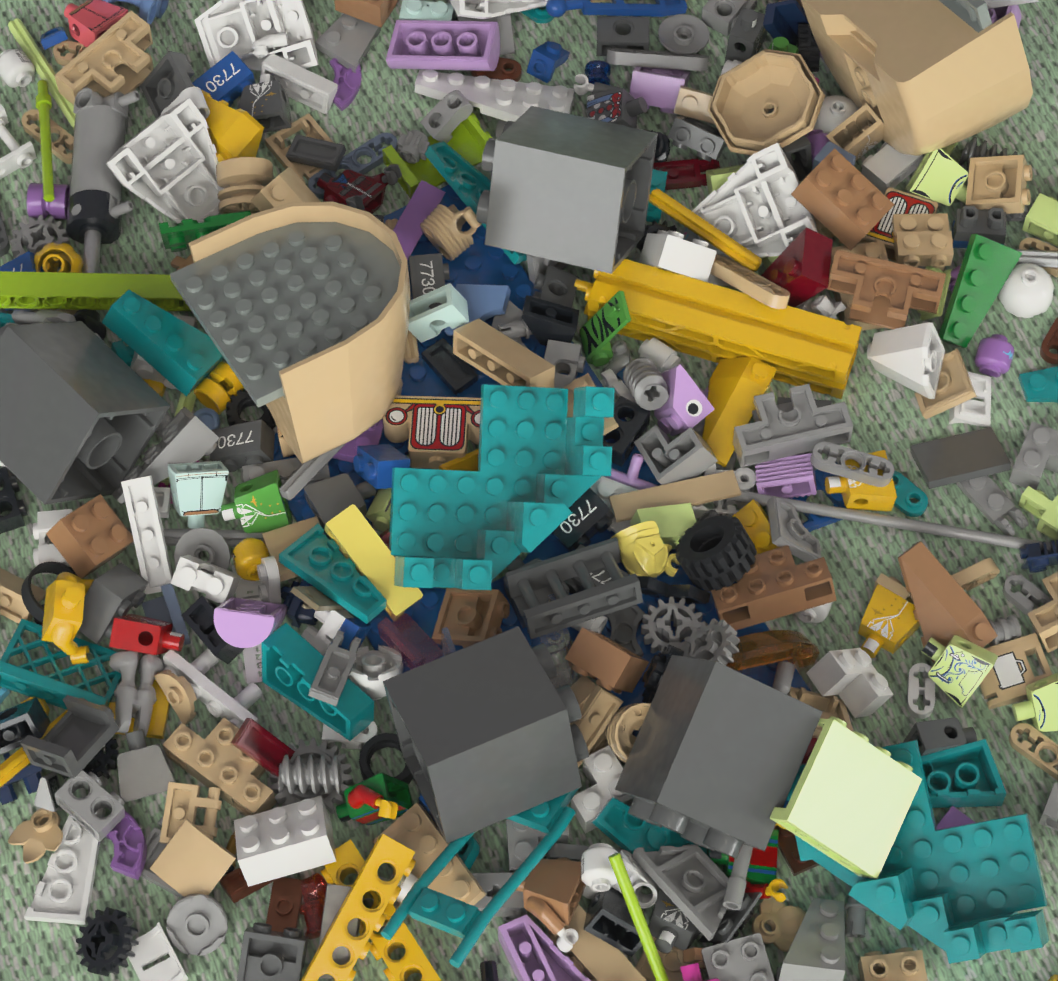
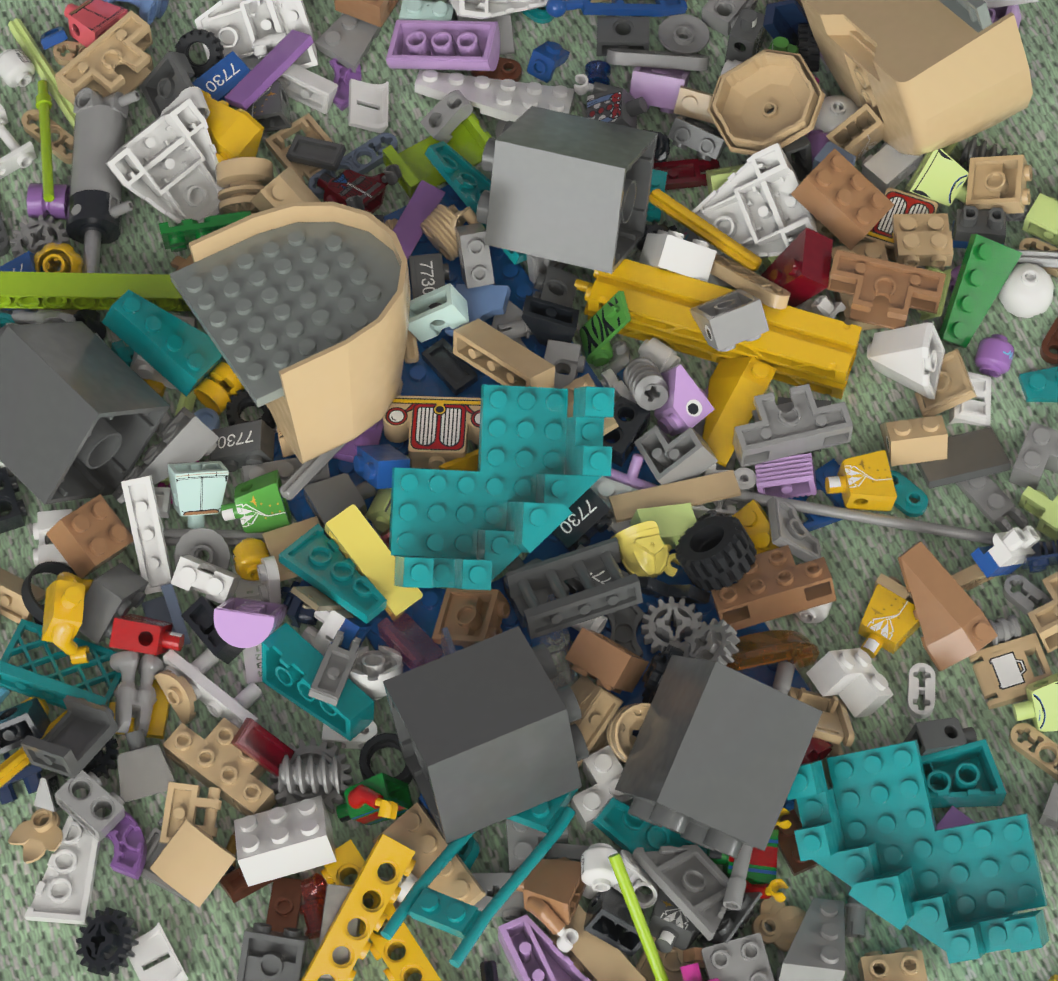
light grey tile [166,894,228,956] -> none
light grey gear [397,130,430,164] -> none
yellowish green panel [770,716,922,879] -> none
light grey beam [810,442,894,487] -> none
yellowish green torso [921,635,998,708] -> none
none -> black tyre [175,29,224,78]
none -> medium lavender tile [224,30,314,110]
none -> white piece [348,79,389,134]
none -> light grey brick [455,223,495,289]
none -> light grey slope [690,289,770,352]
none -> tan slope [880,415,948,466]
none -> white hips [970,525,1041,578]

